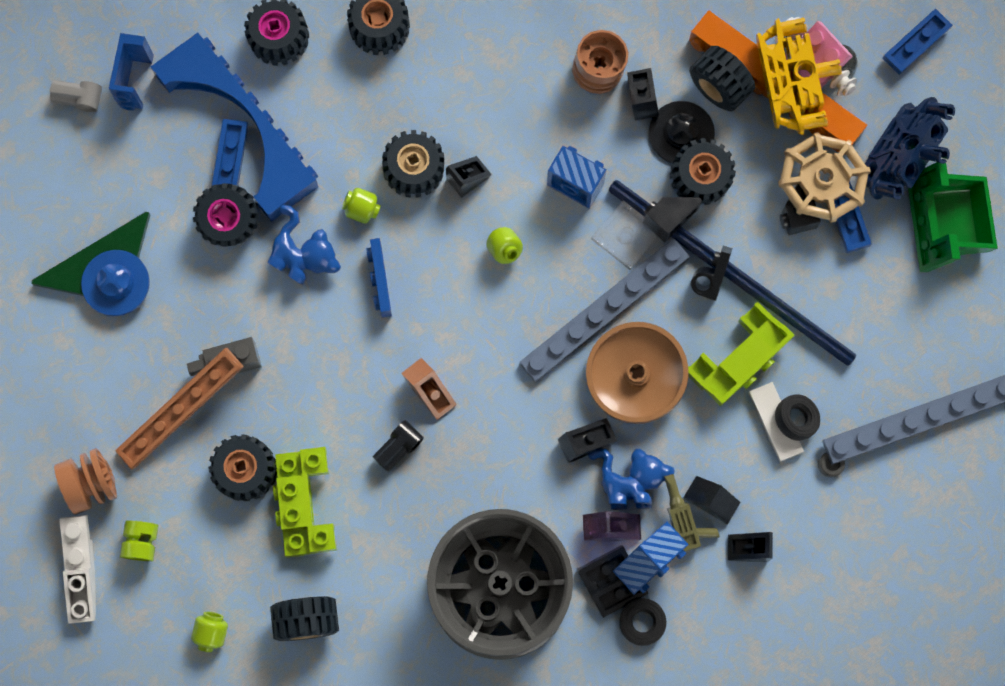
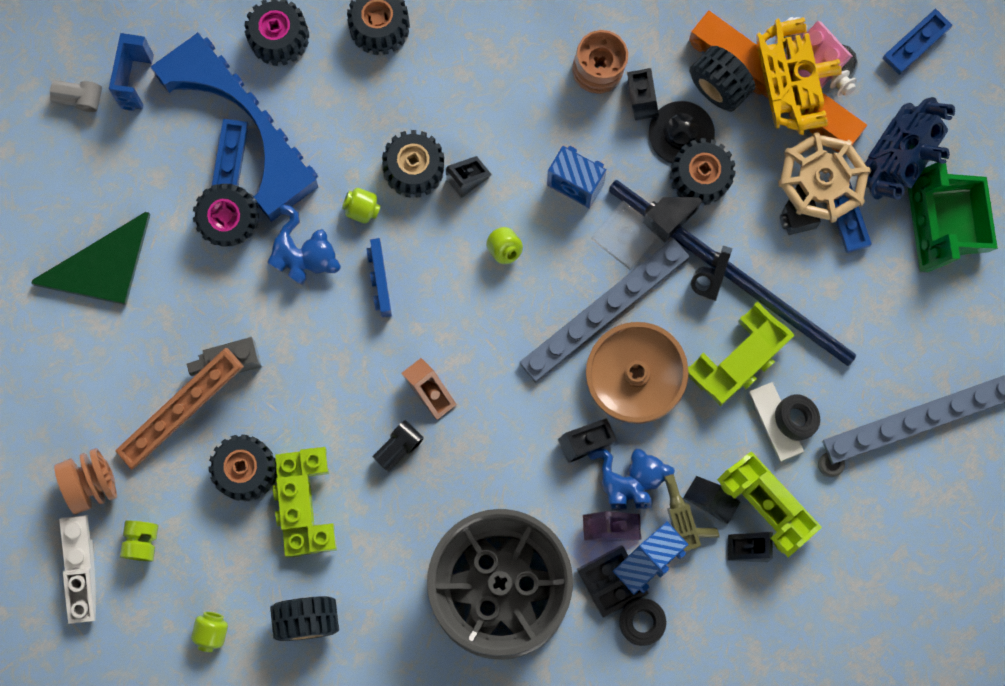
blue hat [81,250,150,316] -> none
none -> lime bracket [717,451,822,558]

